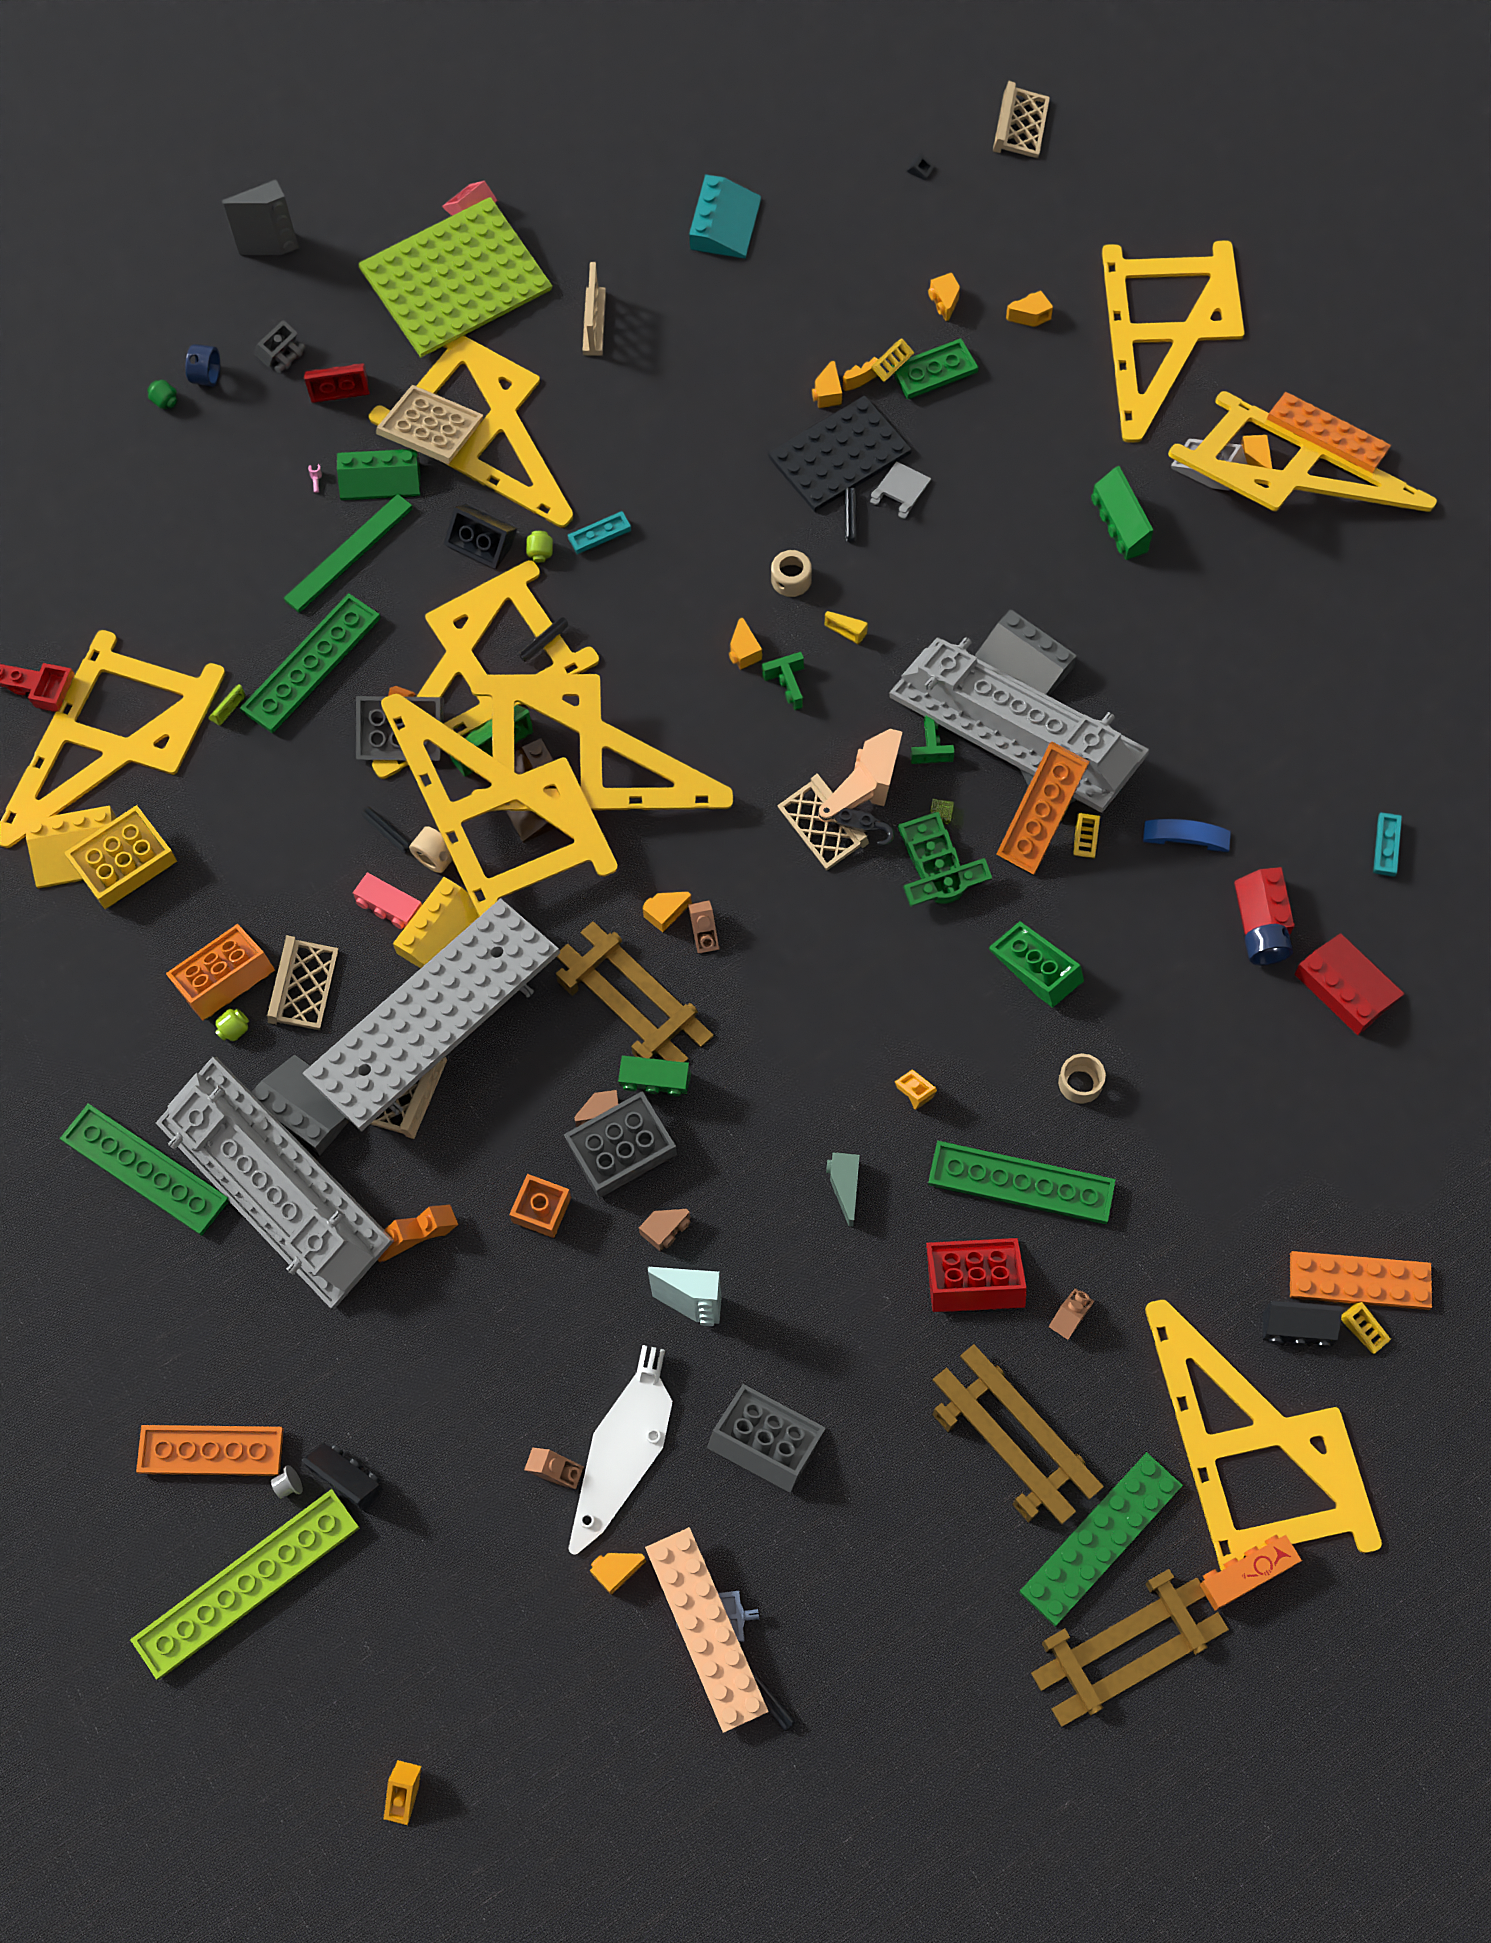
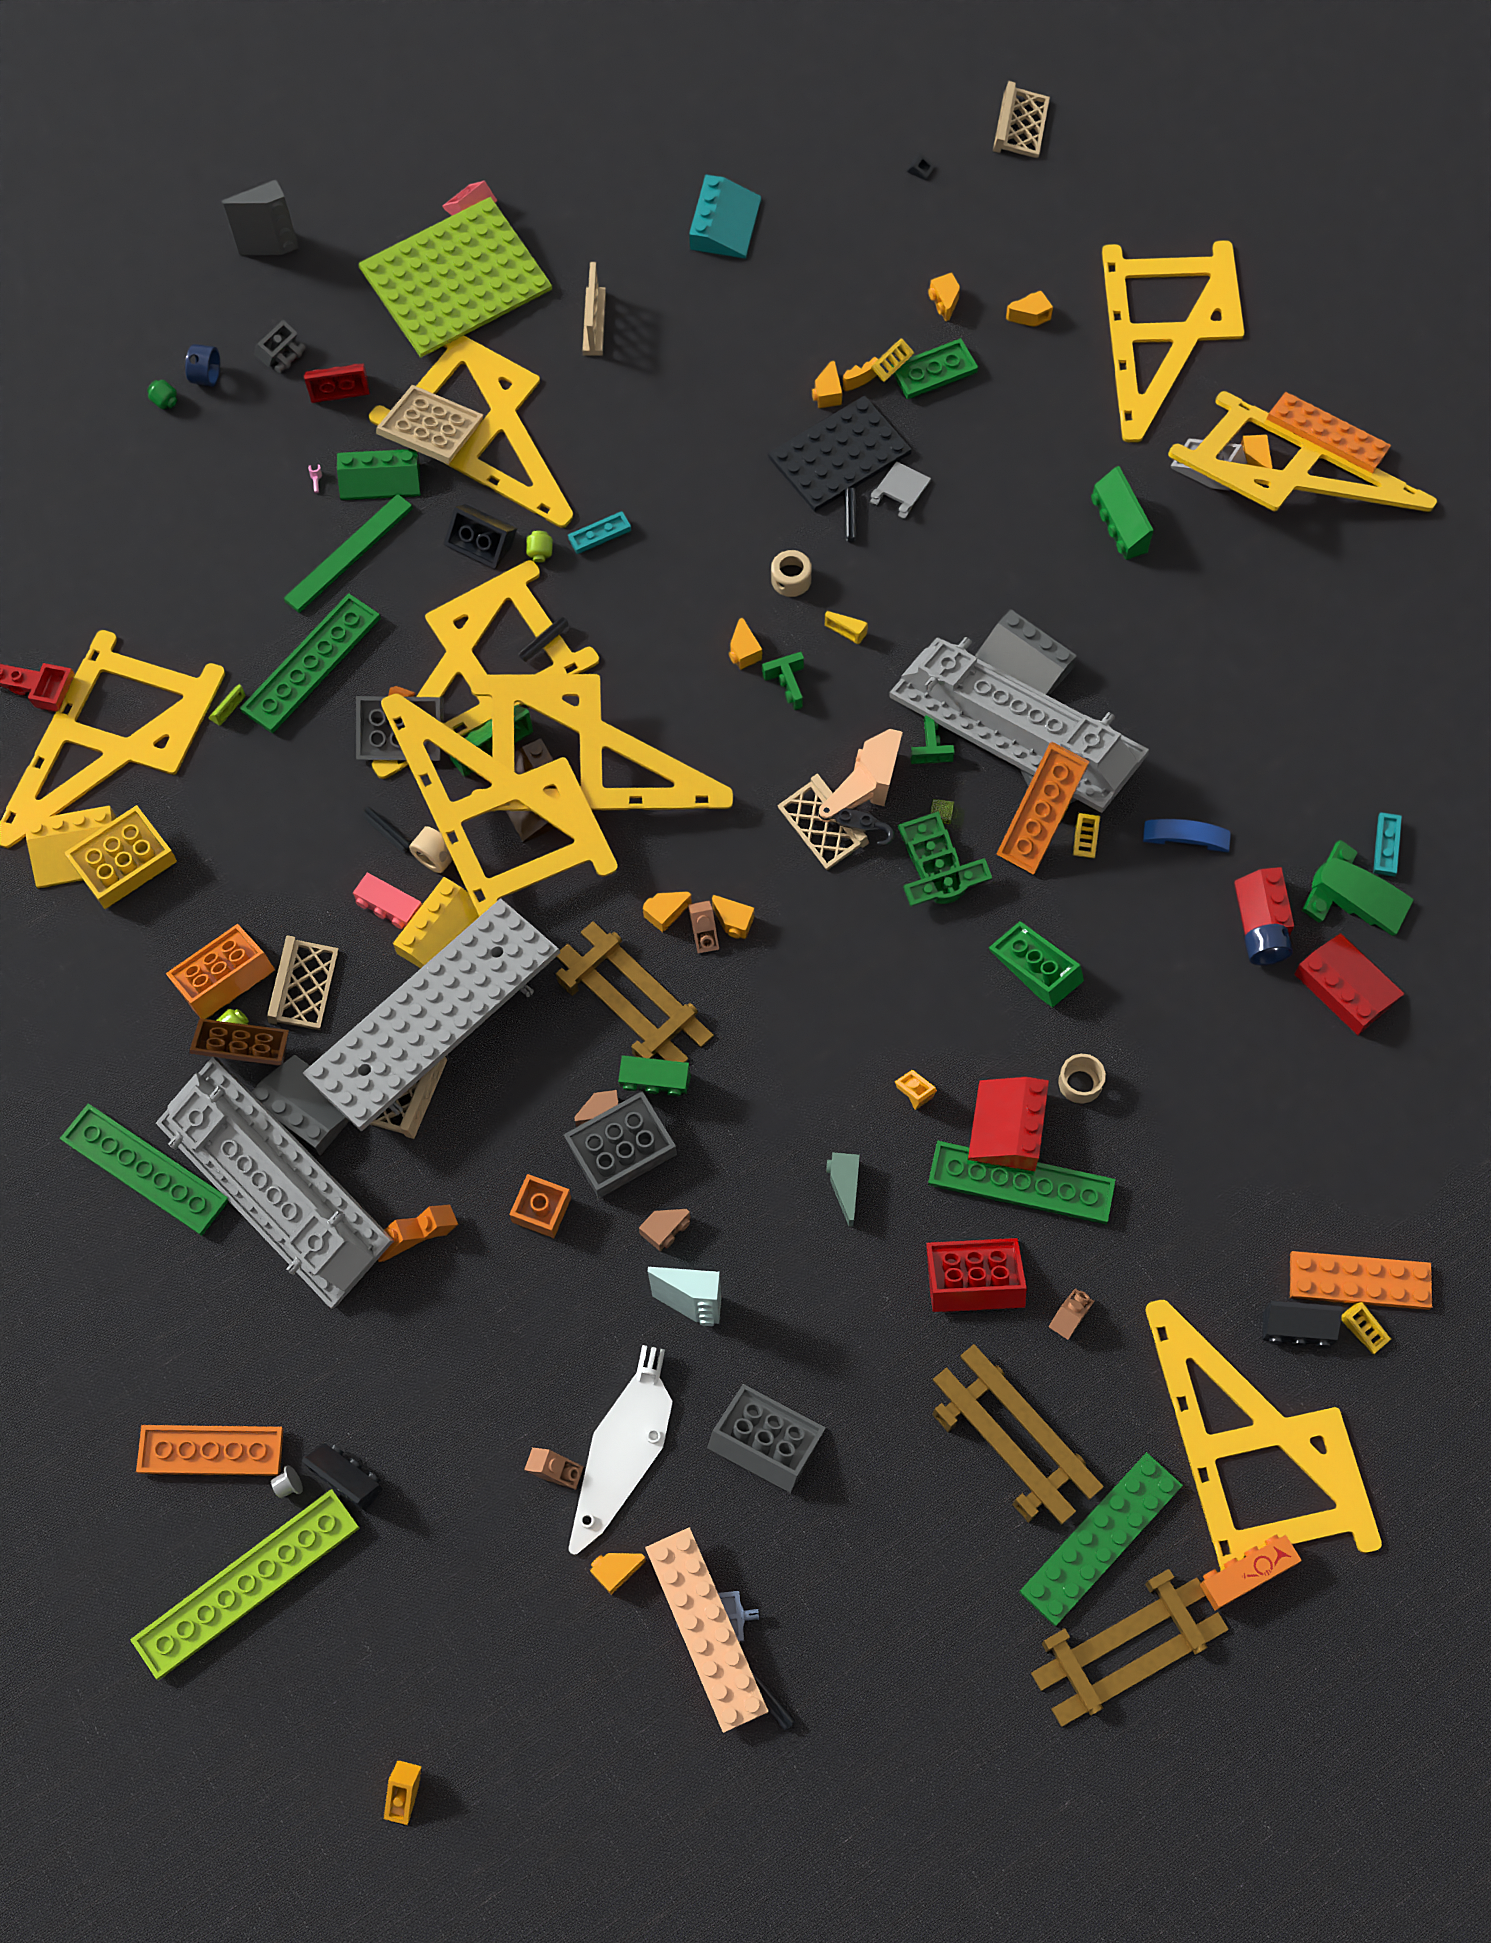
none -> reddish brown slope [189,1018,289,1066]
none -> light orange slope [712,895,754,939]
none -> slope [968,1077,1049,1171]
none -> green slope [1302,840,1414,936]

